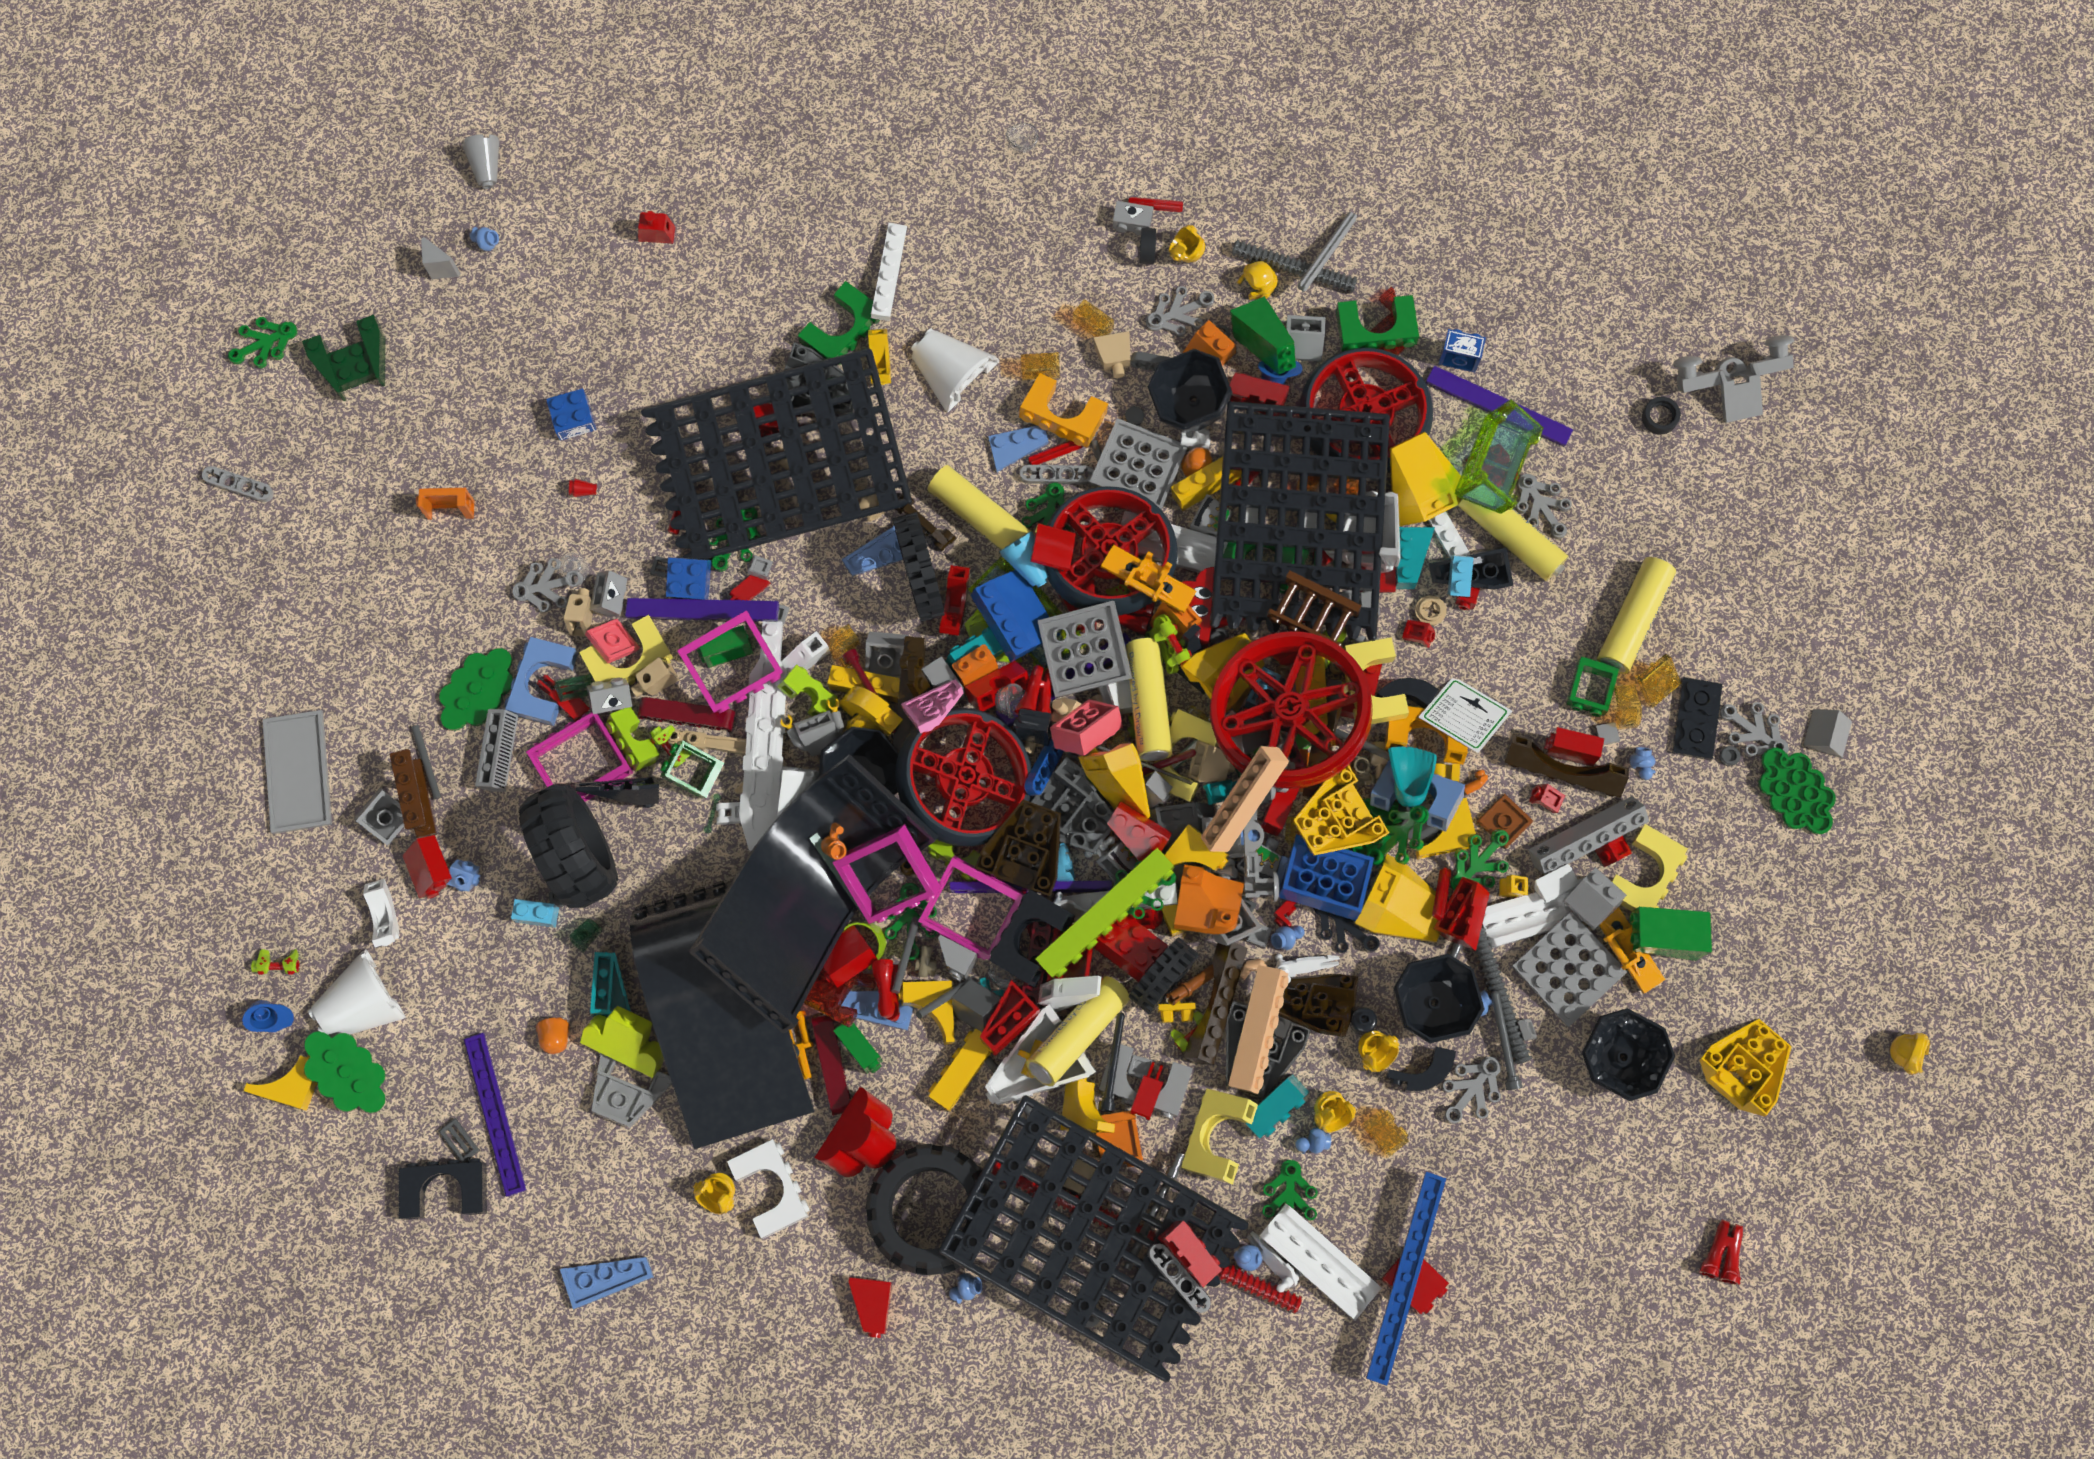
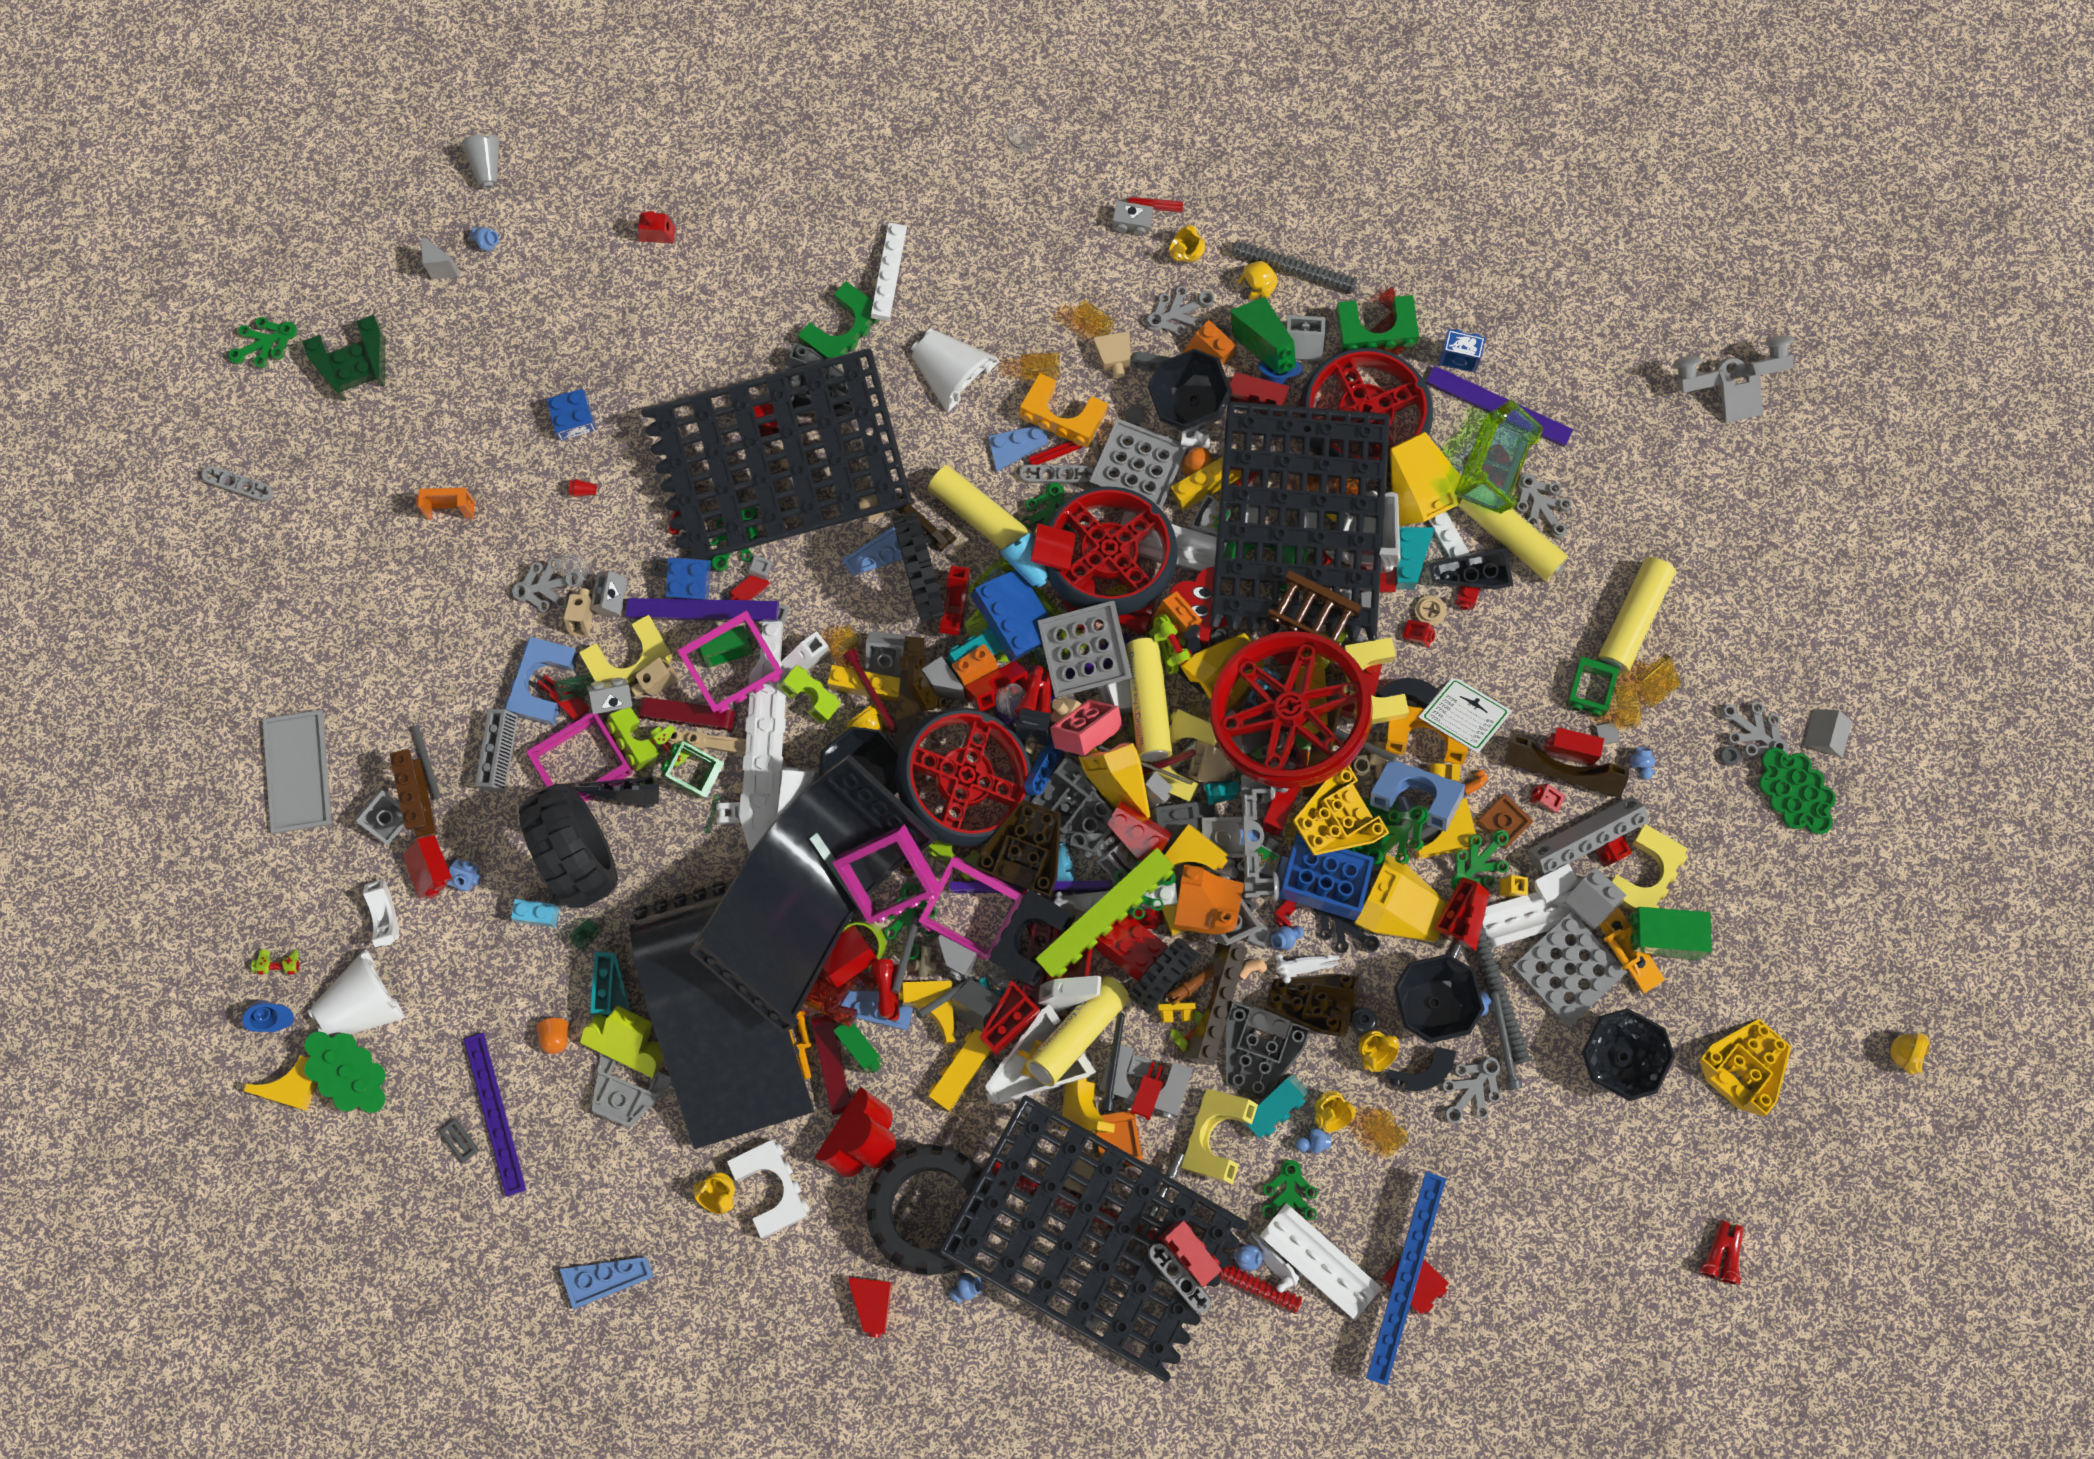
black arch [399,1158,487,1220] -> none
green plate [439,648,513,731] -> none
coral tile [585,619,640,664] -> none
light grey torso [780,698,844,756] -> none
orange piece [821,823,846,860] -> none
yellow arch [839,686,903,736] -> none
yellow arch [868,328,891,385] -> none
bright pink plate [901,679,963,733] -> none
light orange piece [1100,545,1197,613] -> none
black tyre [1140,228,1156,265] -> none
light nougat brick [1201,746,1289,852] -> none
light nougat brick [1228,965,1289,1094] -> none
light grey axle [1297,212,1357,292] -> none
teal hair [1388,746,1437,808] -> none
red axle [1432,868,1452,920] -> none
medium azure brick [1447,555,1474,597] -> none
light grey tile [1518,1019,1537,1041] -> none
black tyre [1641,396,1681,435] -> none
black piece [1672,677,1723,761] -> none

